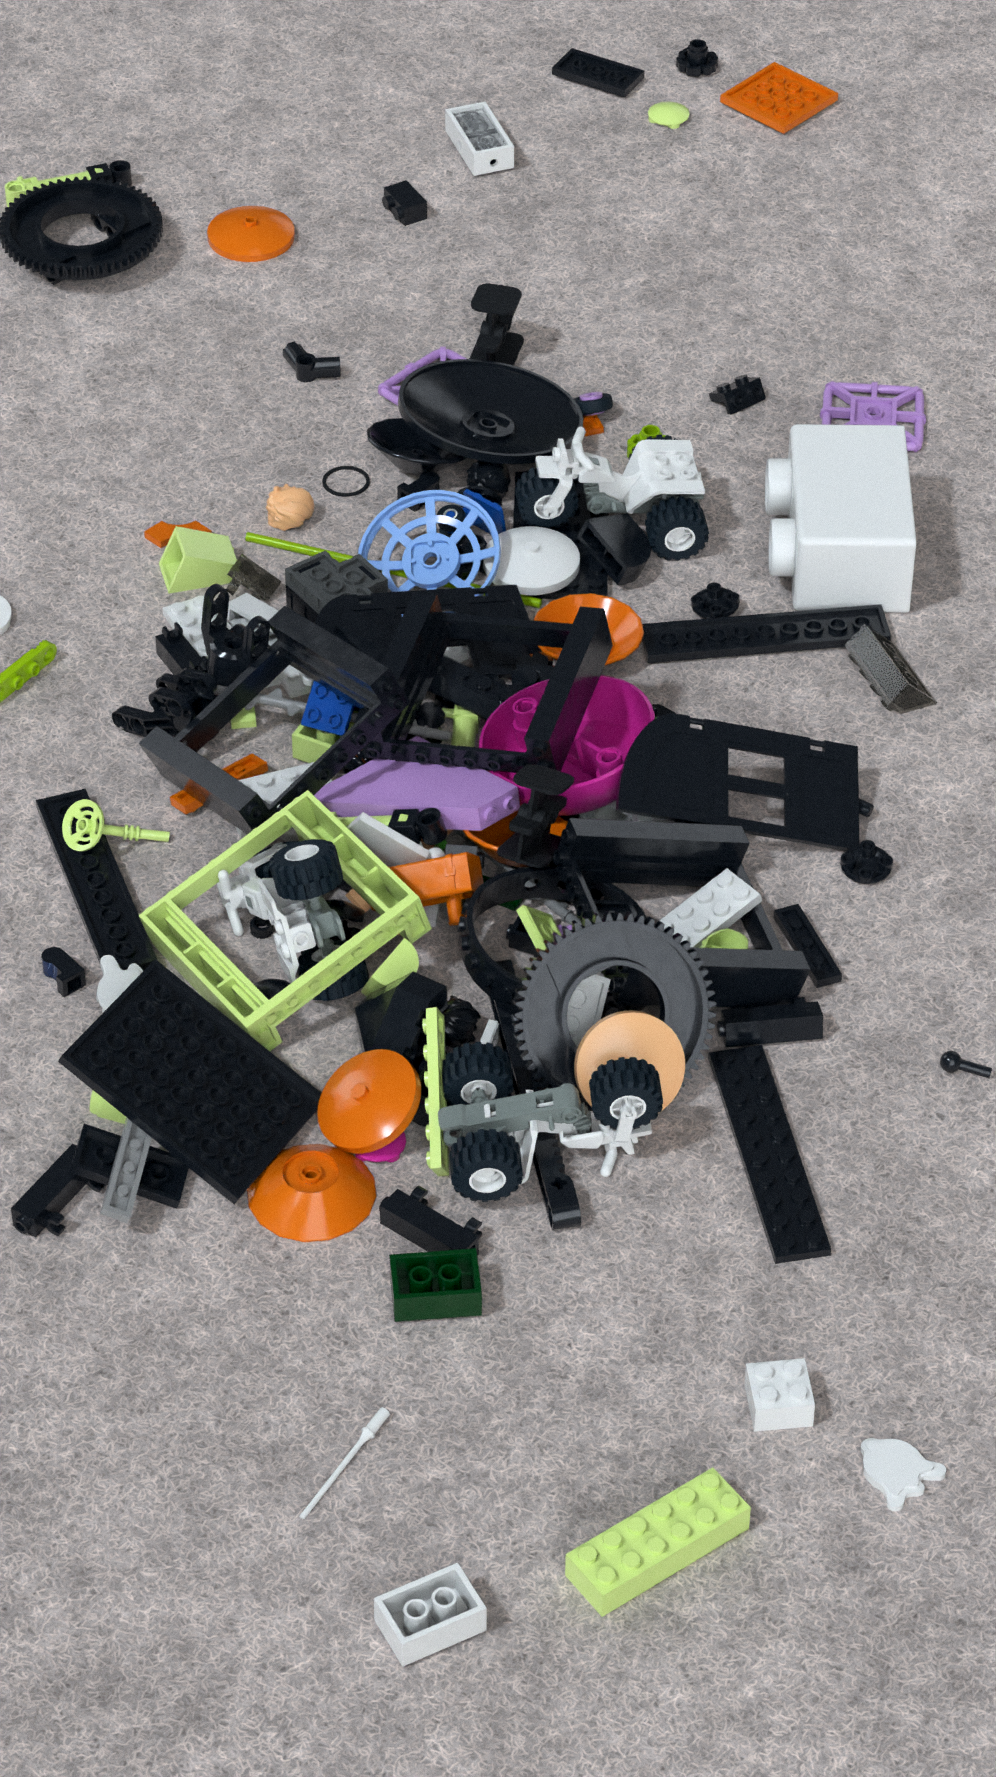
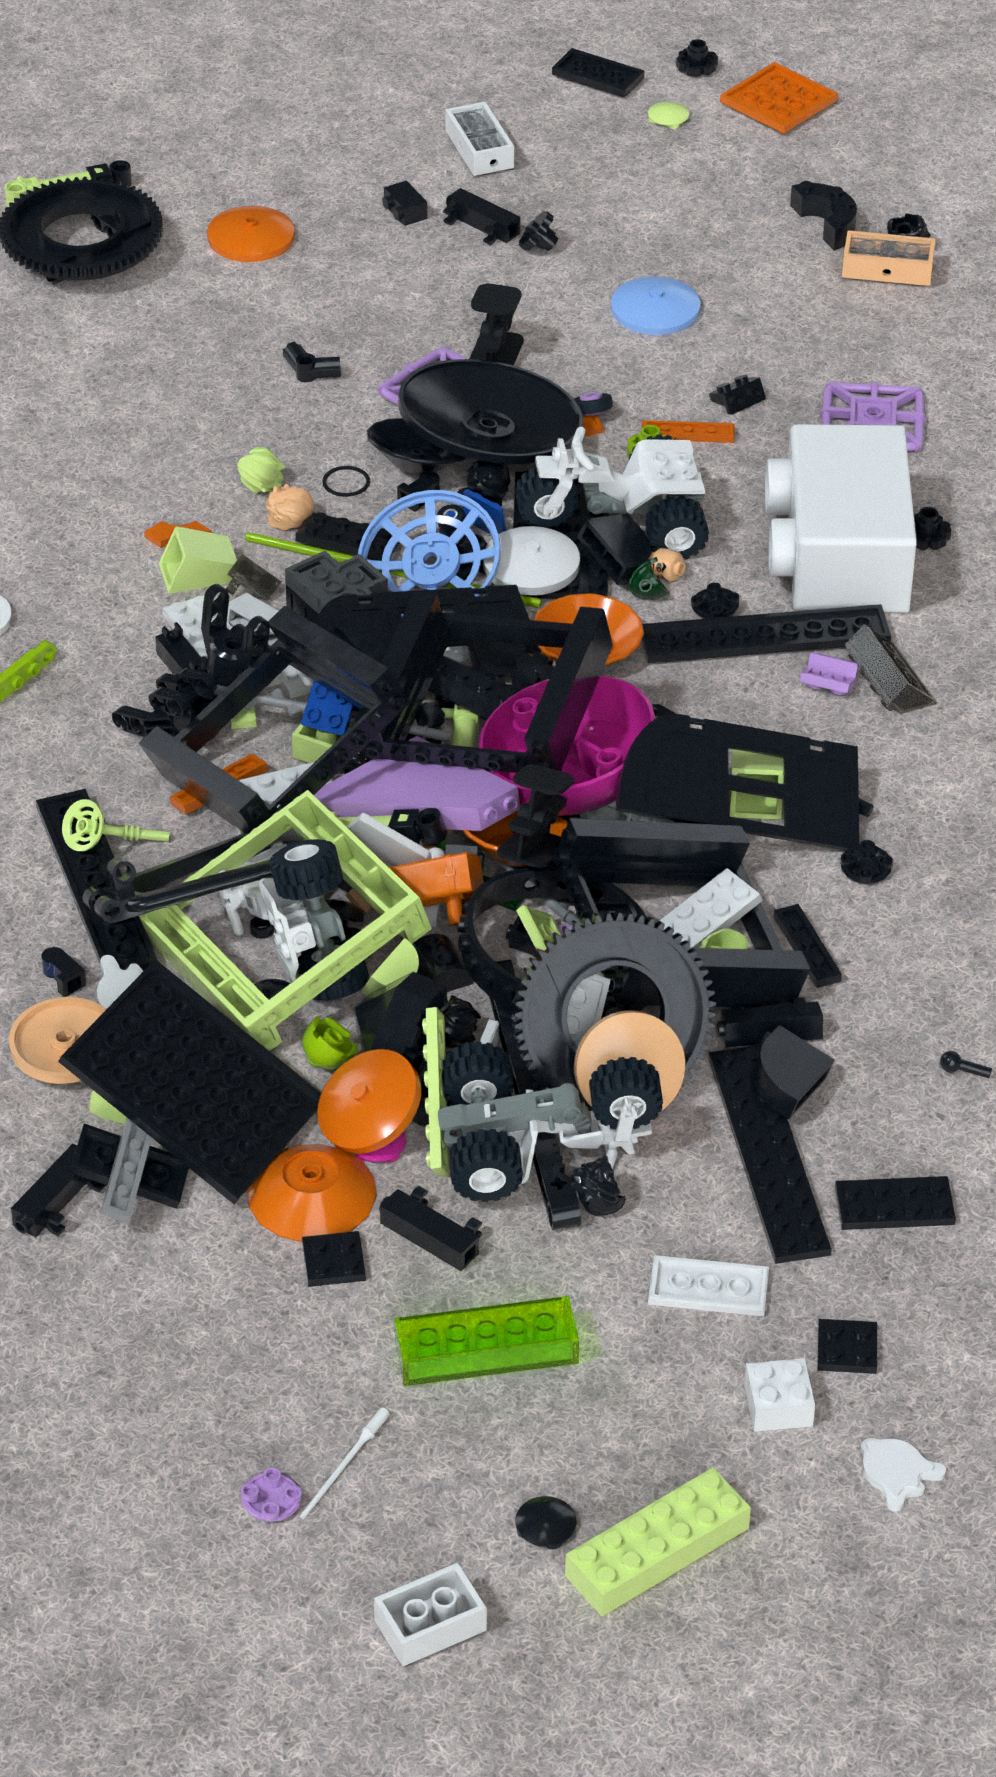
dark green brick [389,1248,482,1322] -> none
none -> light nougat dish [9,997,106,1084]
none -> black piece [83,832,273,923]
none -> yellowish green hair [237,447,285,494]
none -> lavender dish [240,1467,302,1522]
none -> black plate [295,512,400,561]
none -> lime cylinder [302,1016,358,1070]
none -> black plate [302,1231,366,1287]
none -> clear neon green brick [394,1296,579,1386]
none -> black brick [412,934,473,992]
none -> black brick [443,188,520,245]
none -> black dish [515,1496,577,1549]
none -> black plant [518,211,558,251]
none -> black hair [569,1155,626,1216]
none -> light blue dish [611,276,700,335]
none -> dark green helmet [628,557,670,600]
none -> orange tile [642,420,734,443]
none -> white tile [648,1255,769,1316]
none -> light nougat head [649,548,685,582]
none -> yellowish green slope [730,750,784,820]
none -> black brick [752,1025,835,1120]
none -> black brick [790,181,857,251]
none -> lavender bracket [800,652,859,695]
none -> black plate [817,1319,877,1374]
none -> black plate [835,1176,956,1230]
none -> light nougat brick [842,231,936,286]
none -> black hair [887,213,931,238]
none -> black plant [914,507,952,550]

